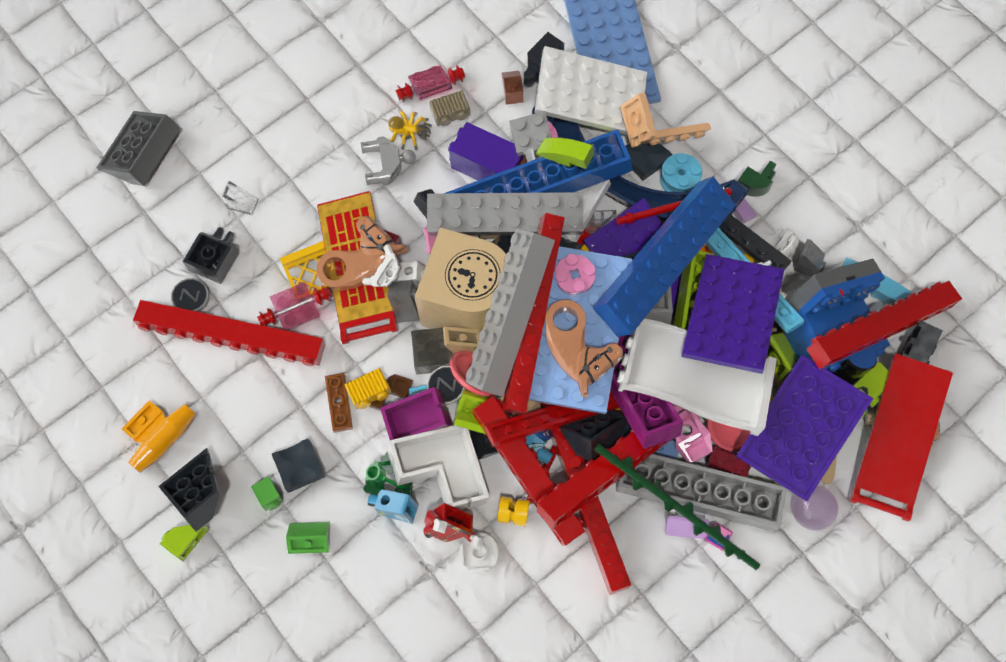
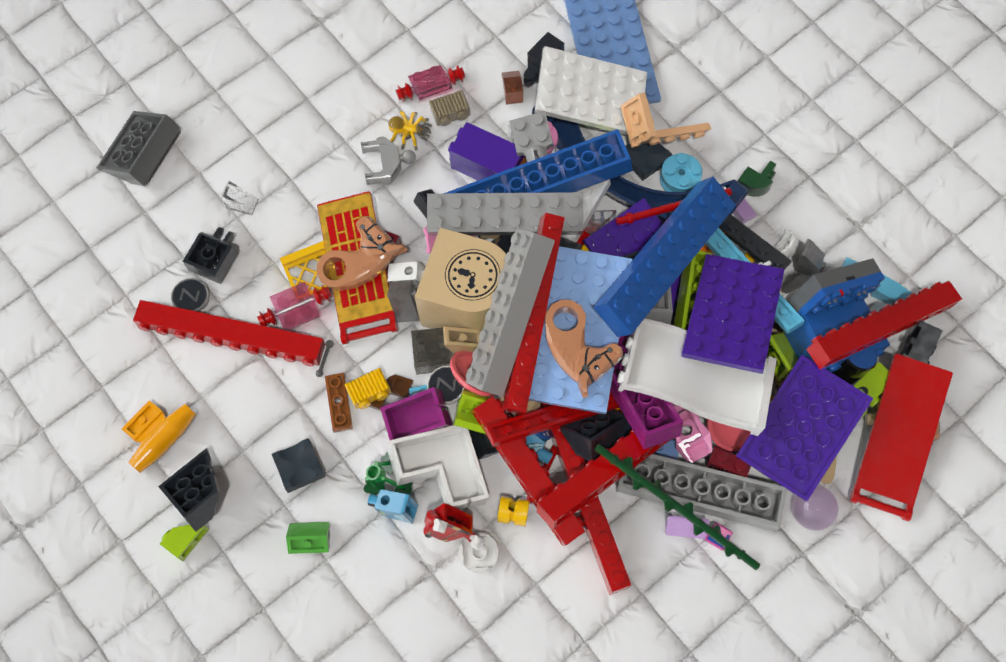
bright green brick [251,476,283,511] -> none
white piece [362,244,401,287] -> none
lime slope [536,138,595,169] -> none
bright pink plate [555,254,595,295] -> none
none -> dark grey hinge [316,340,334,377]

